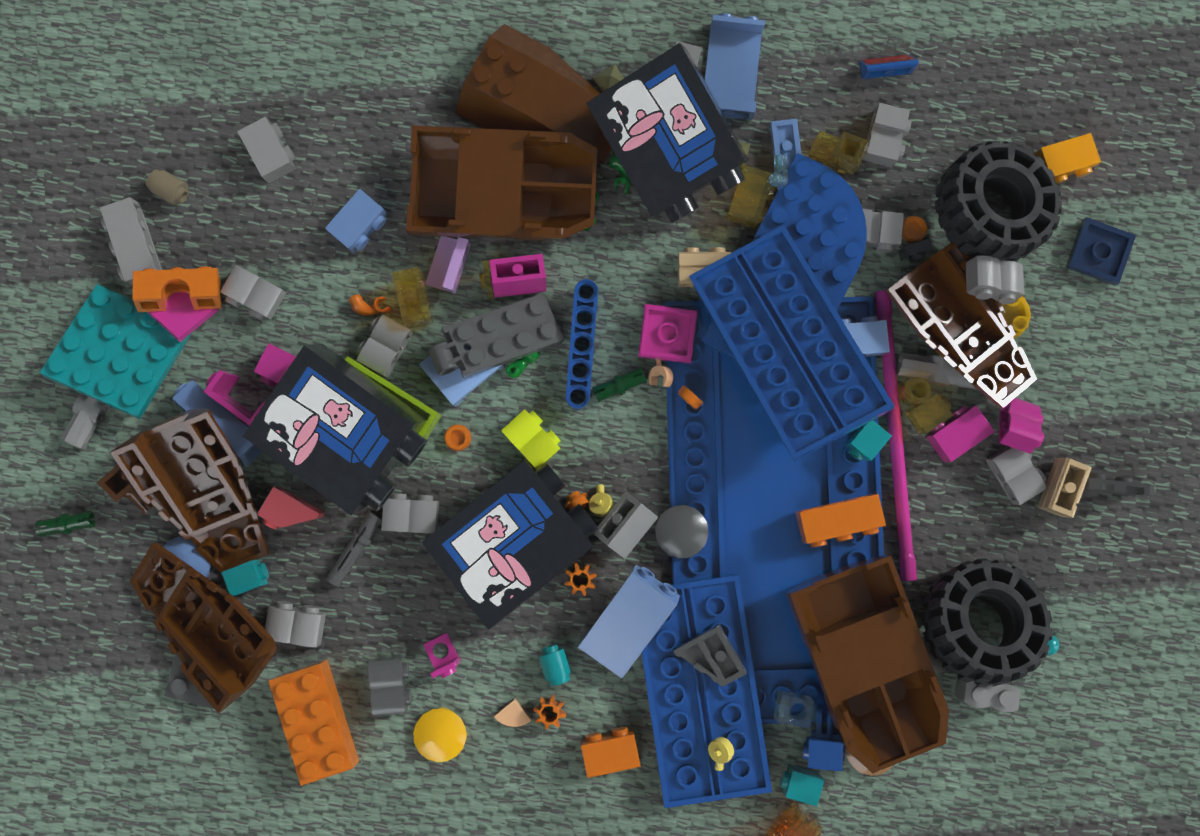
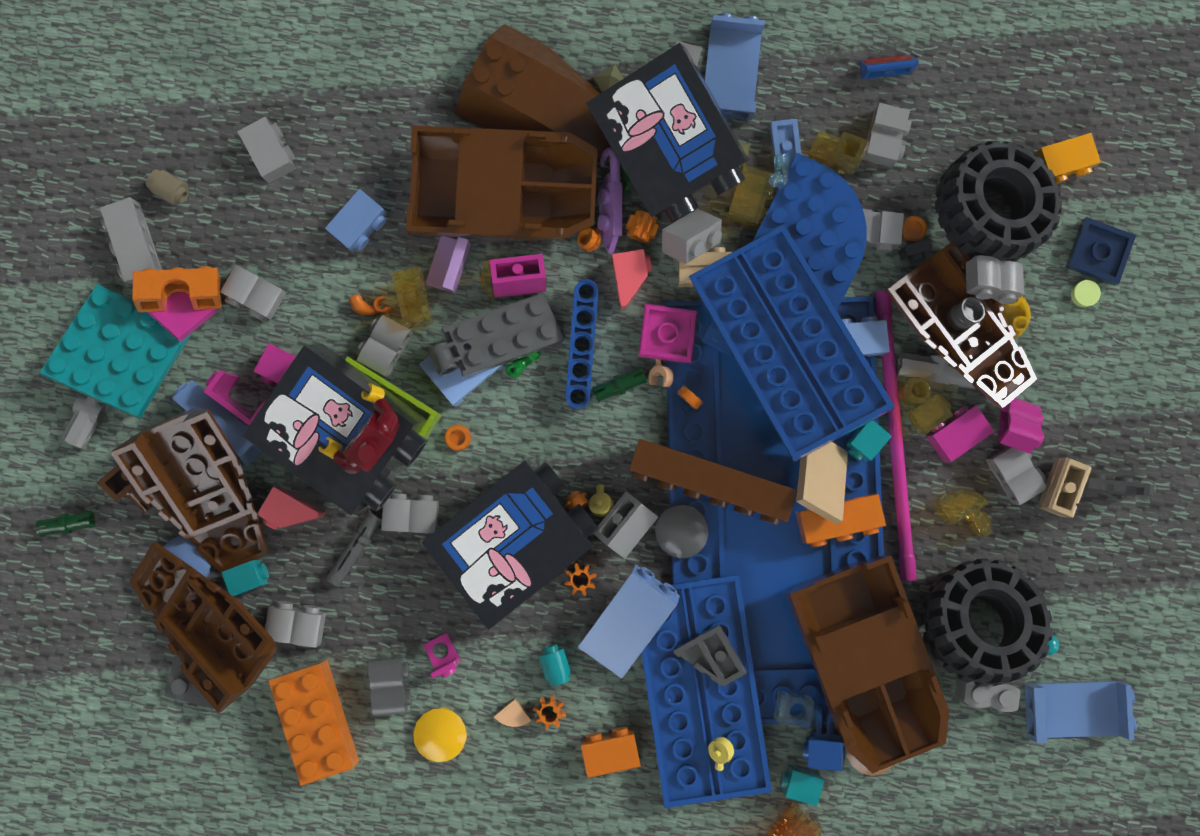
neon yellow brick [501,409,561,468] -> none
none -> dark red torso [319,383,400,474]
none -> orange plate [577,227,601,252]
none -> medium lavender plate [597,147,622,254]
none -> coral slope [612,249,652,310]
none -> orange gear [625,210,659,243]
none -> reddish brown brick [628,439,797,525]
none -> light grey brick [662,209,722,264]
none -> tan tile [796,442,848,524]
none -> clear yellow brick [931,490,993,538]
none -> dark grey wheel [947,297,985,331]
none -> medium blue panel [1025,681,1137,743]
none -> yellowish green tile [1071,280,1101,307]

